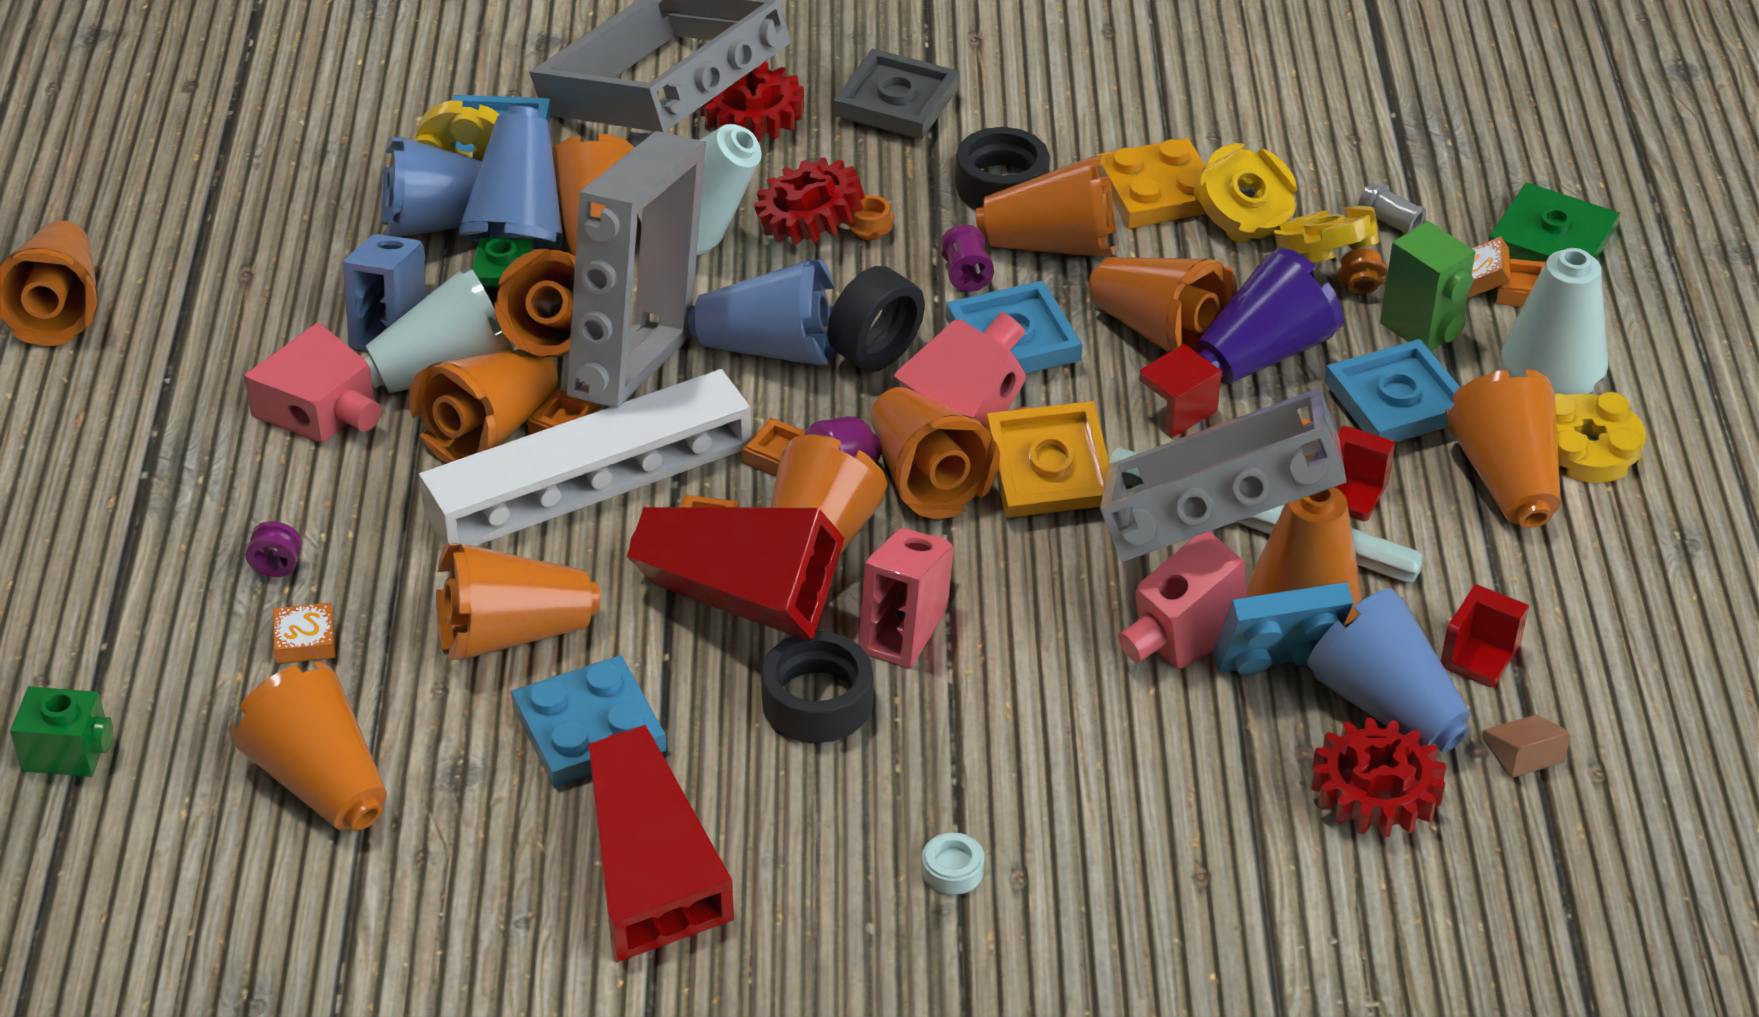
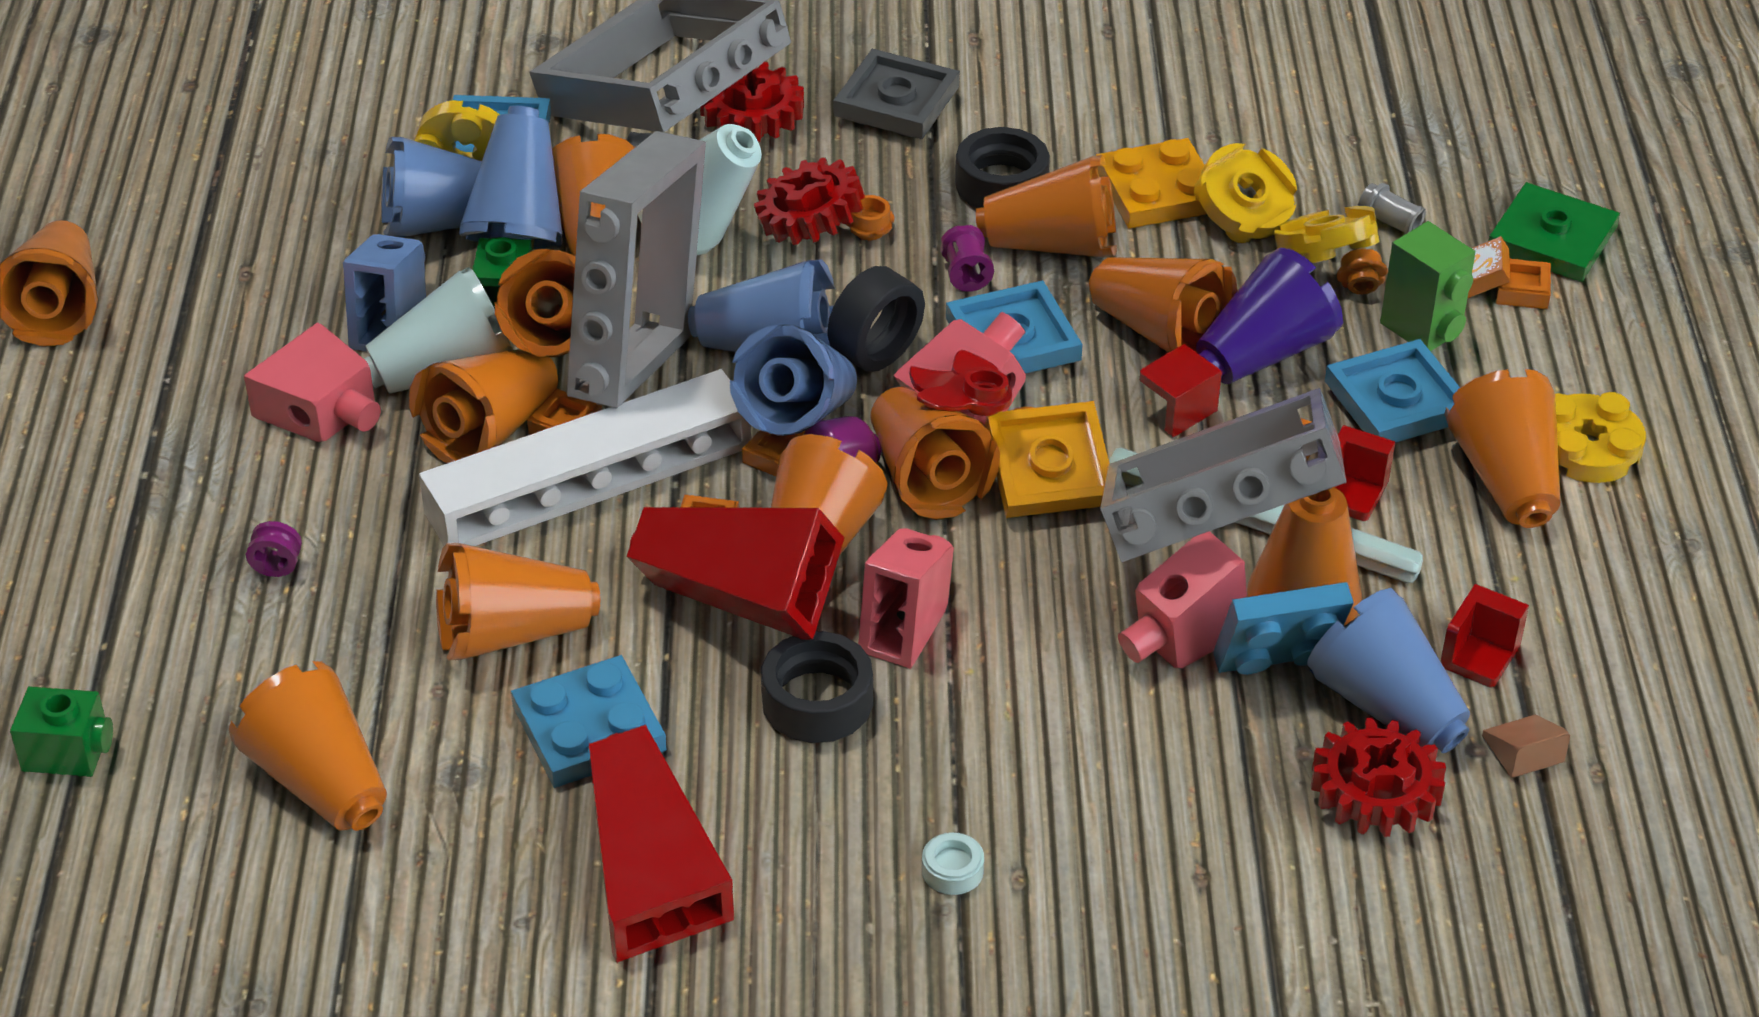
tile [273,602,335,664] -> none
light aqua cone [1501,248,1608,395] -> none
none -> medium blue cone [730,325,857,435]
none -> red plate [909,349,1012,416]

